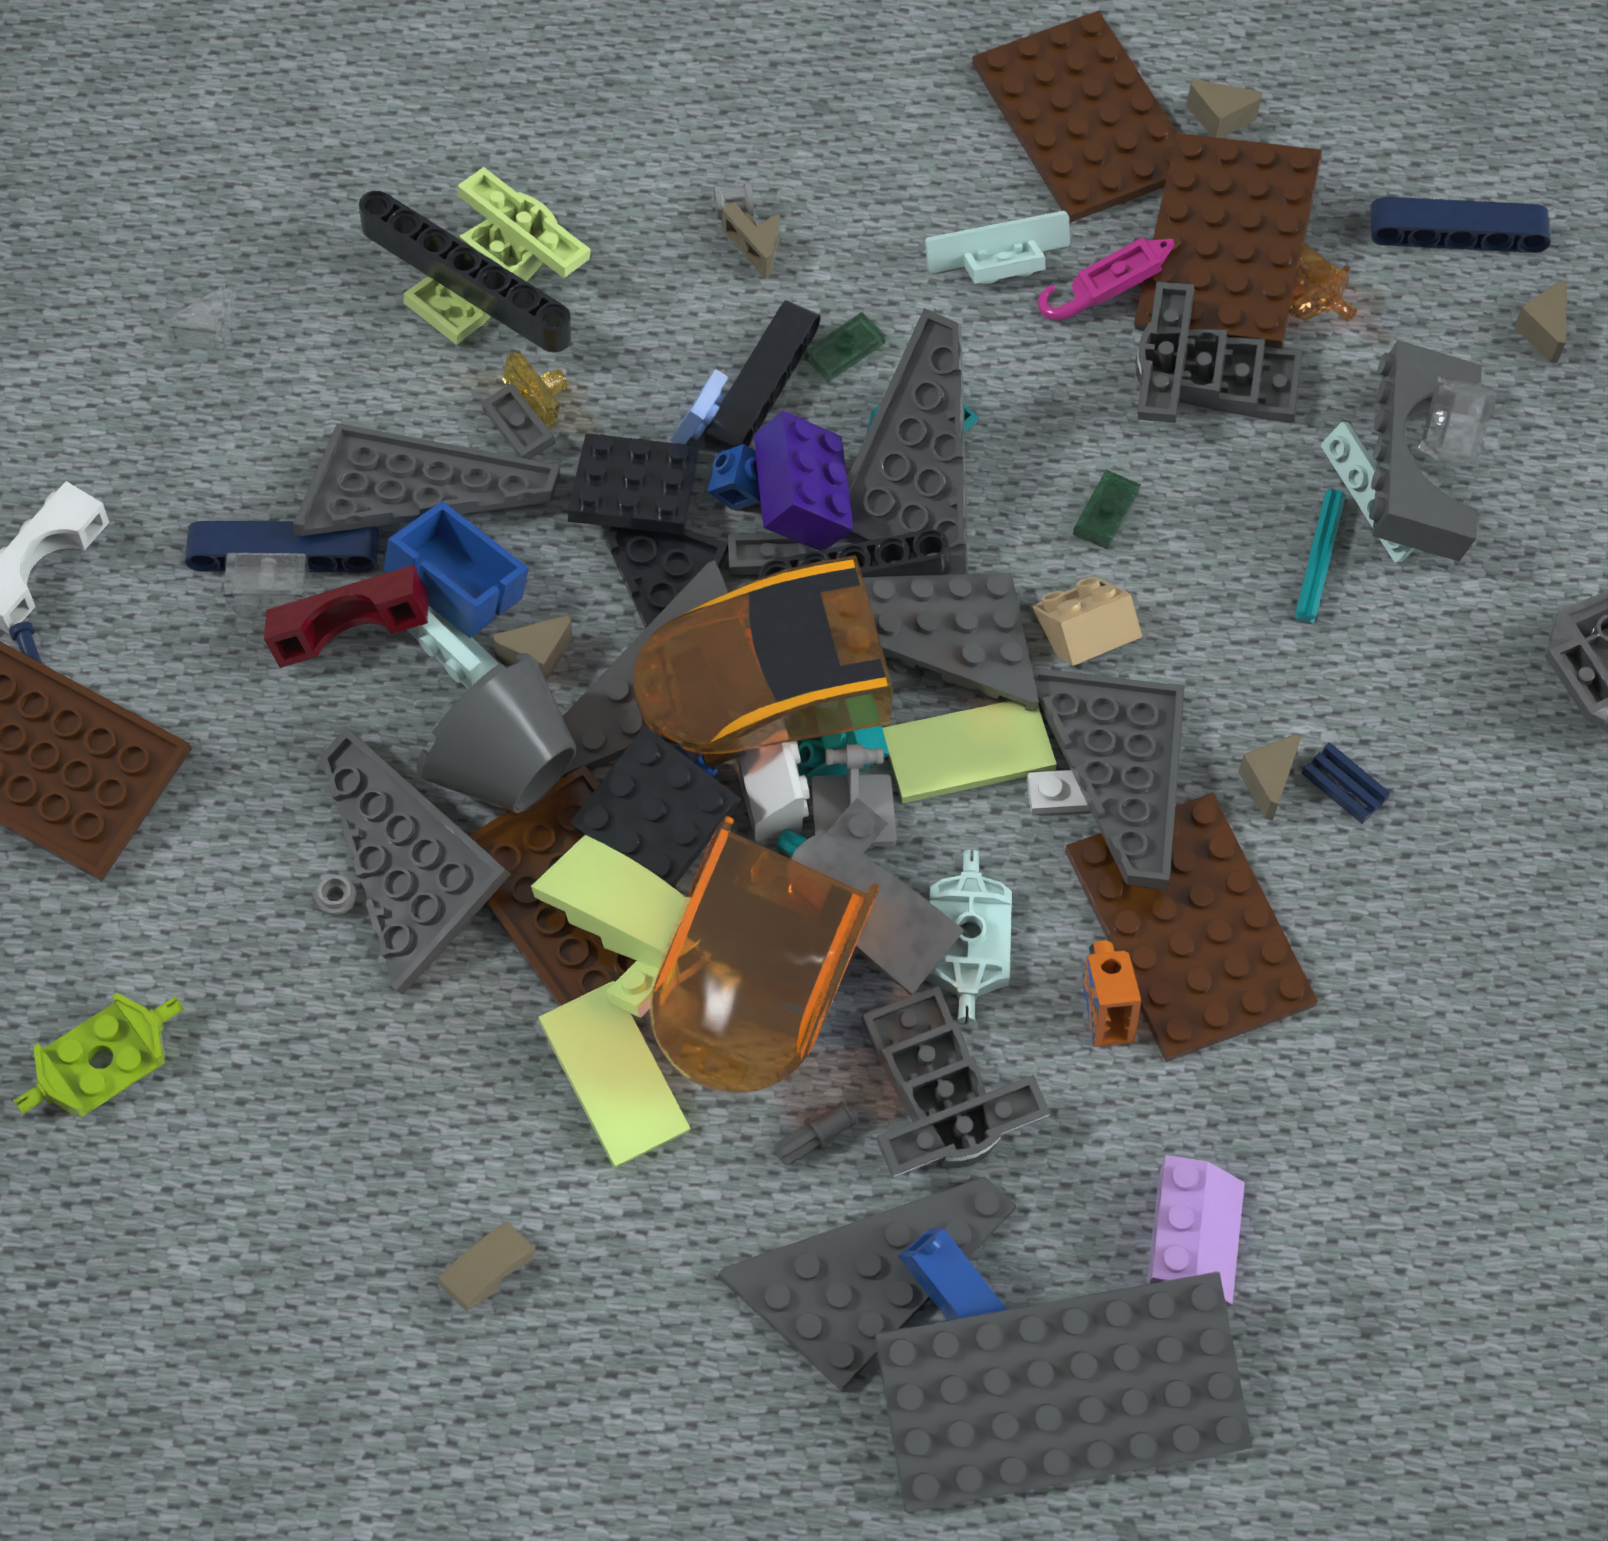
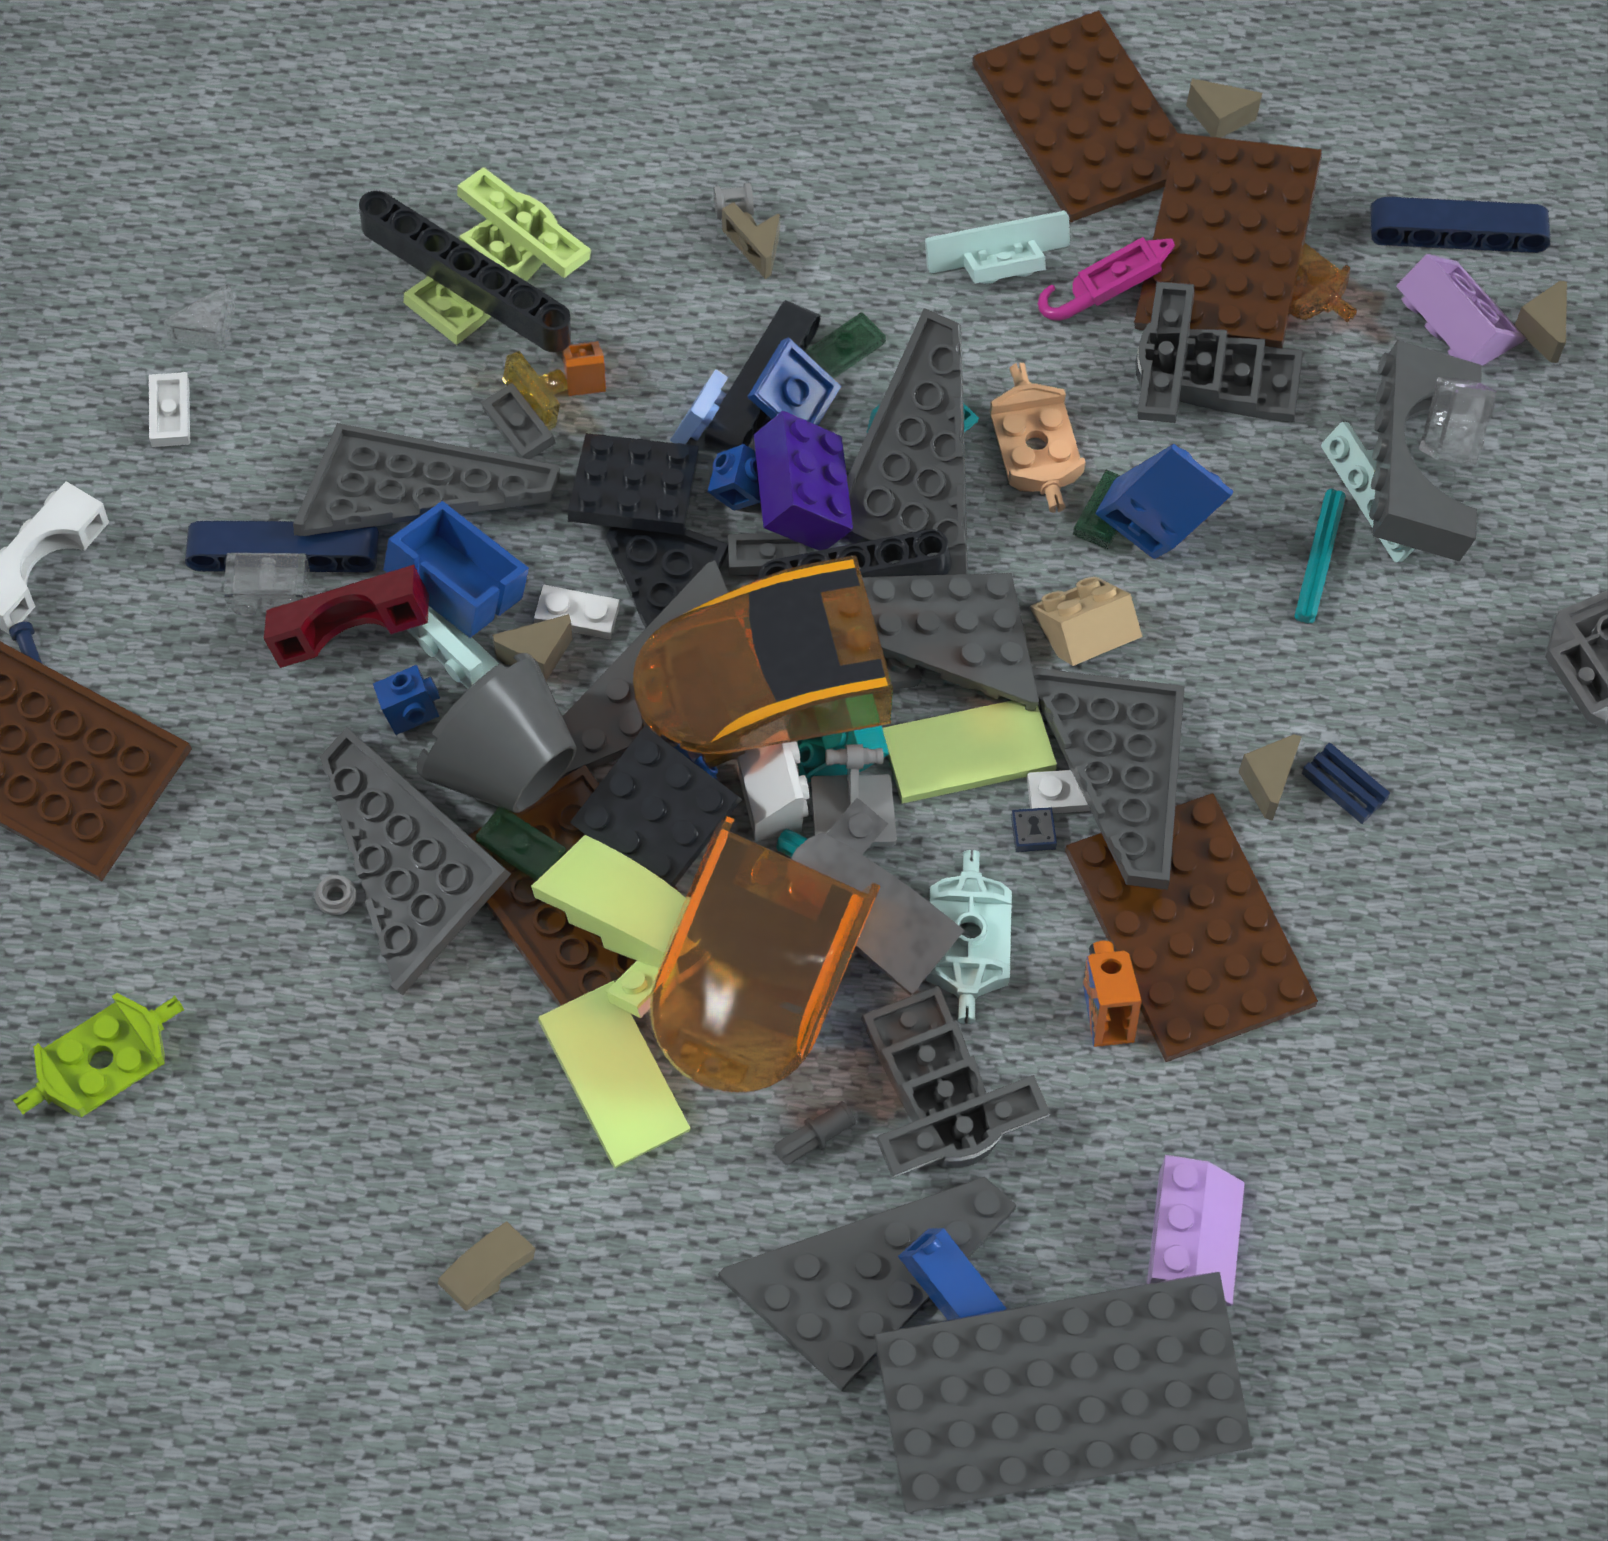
none -> white plate [149,372,190,447]
none -> blue brick [373,665,440,735]
none -> clear green plate [476,807,566,881]
none -> white plate [534,585,620,640]
none -> orange slope [562,341,606,396]
none -> blue tile [748,338,841,426]
none -> light nougat plate [990,363,1086,513]
none -> tile [1011,807,1057,852]
none -> blue slope [1095,444,1234,559]
none -> lavender slope [1396,254,1526,366]

